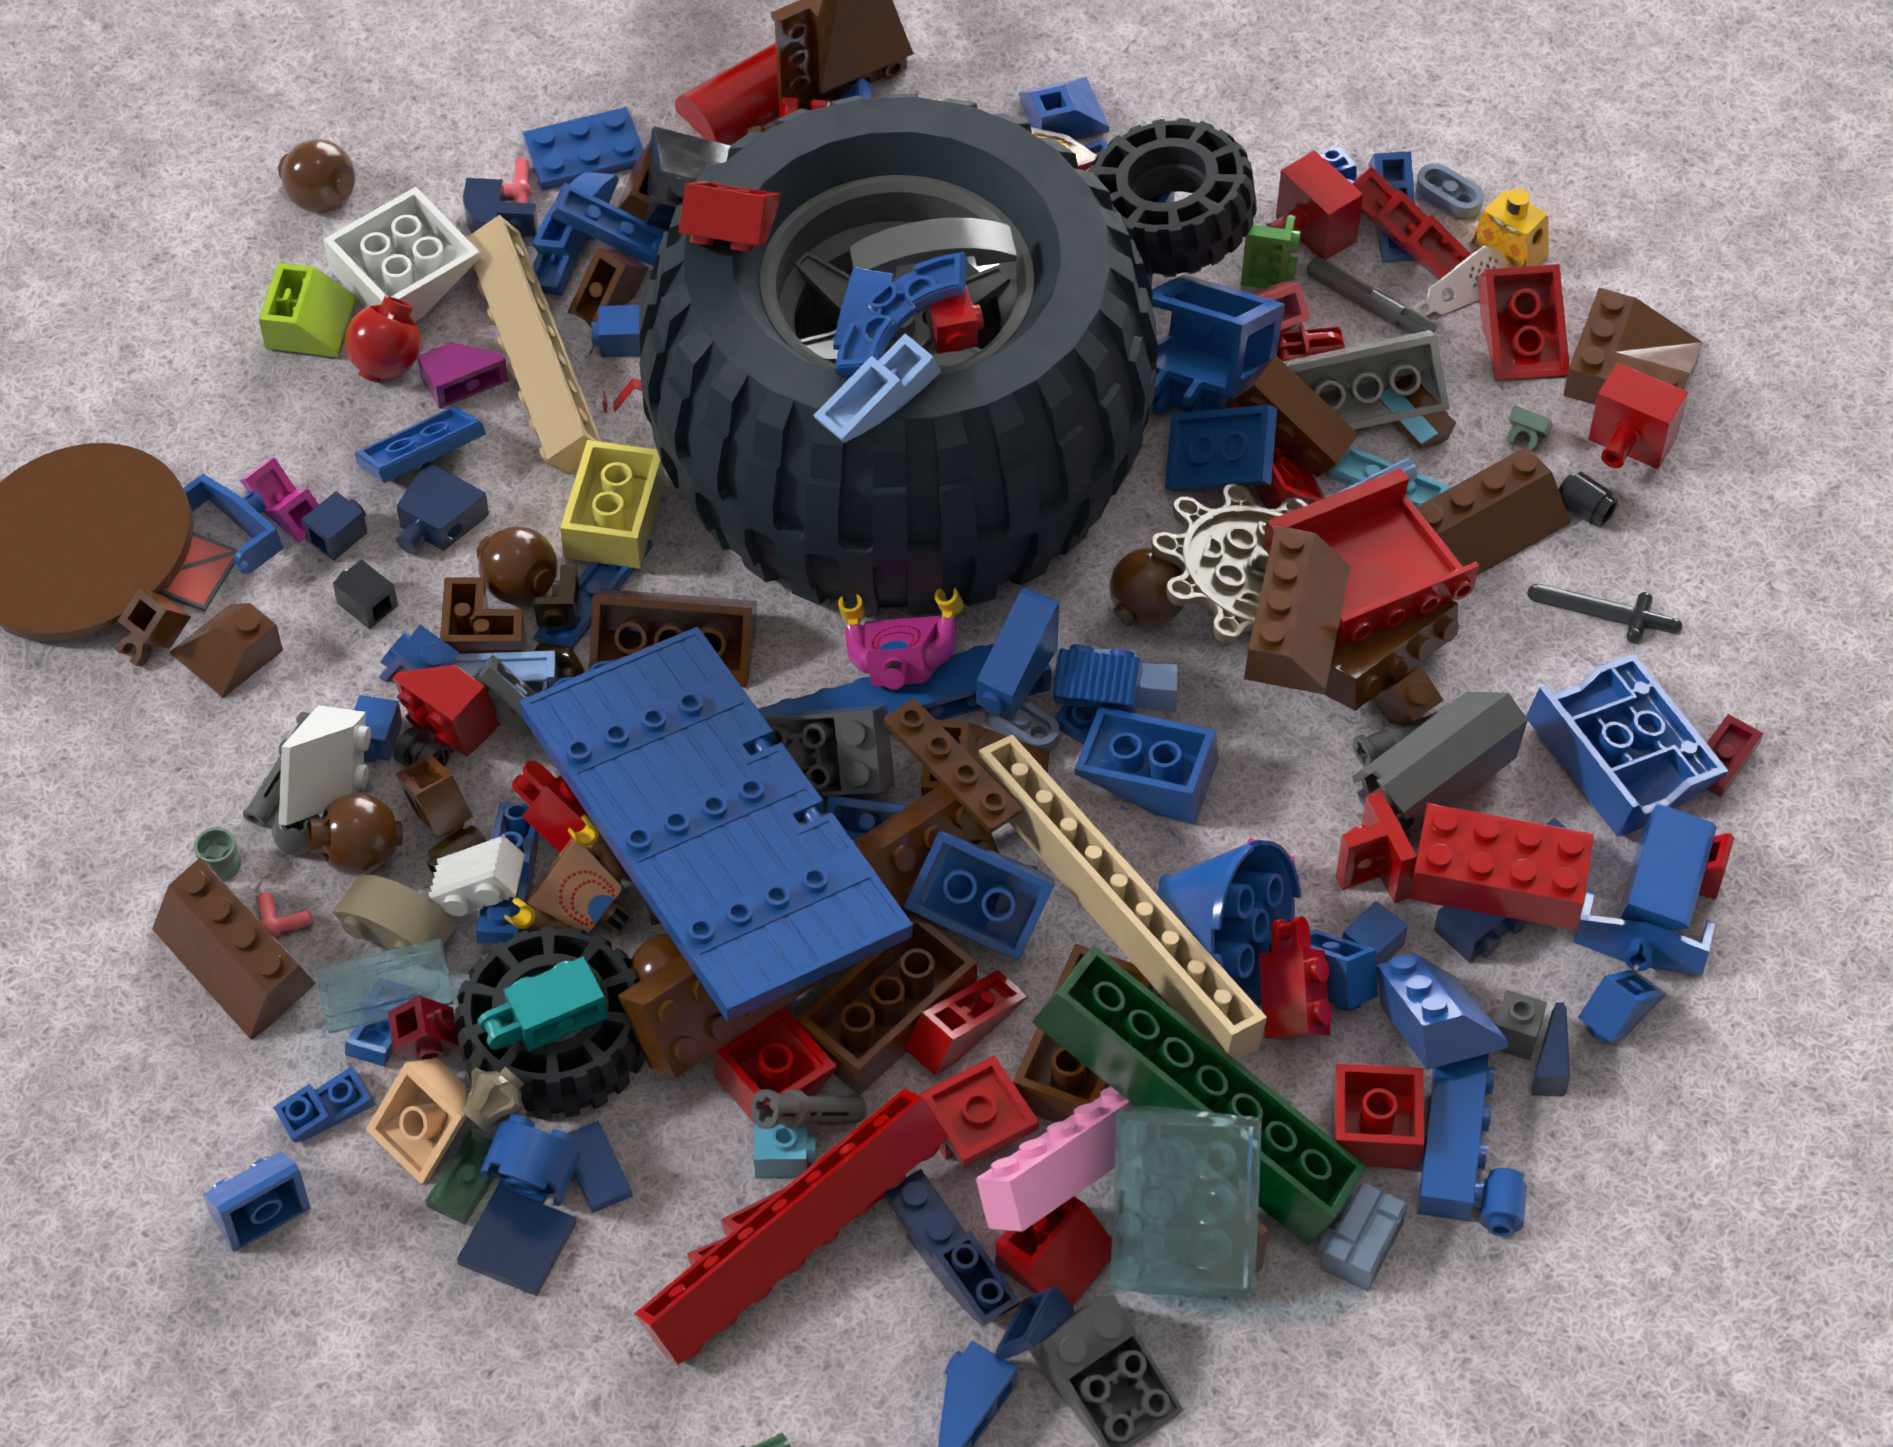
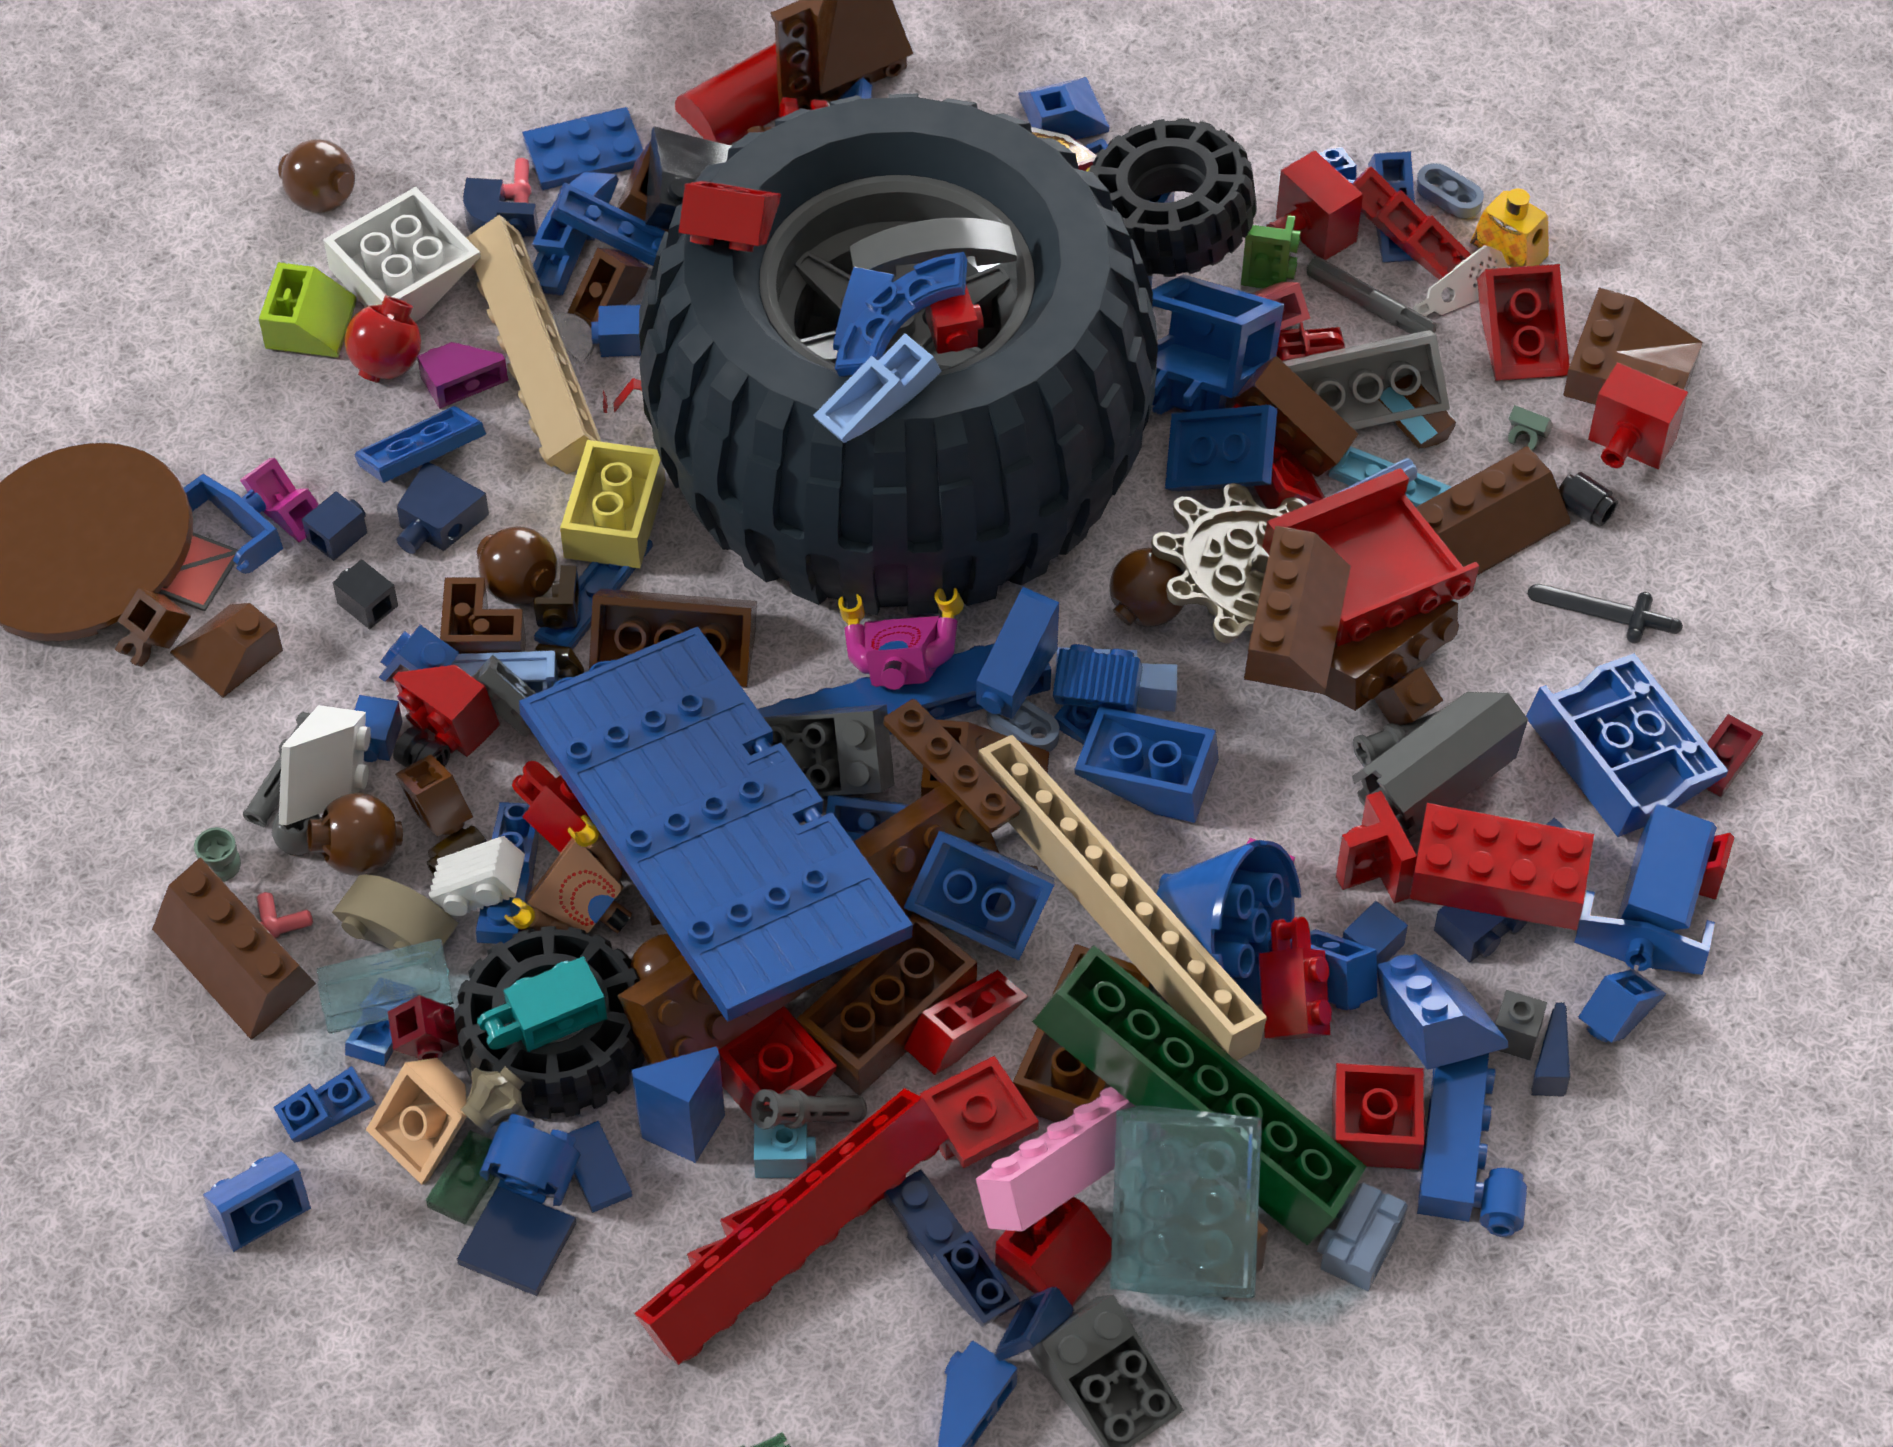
none -> blue slope [632,1046,725,1163]

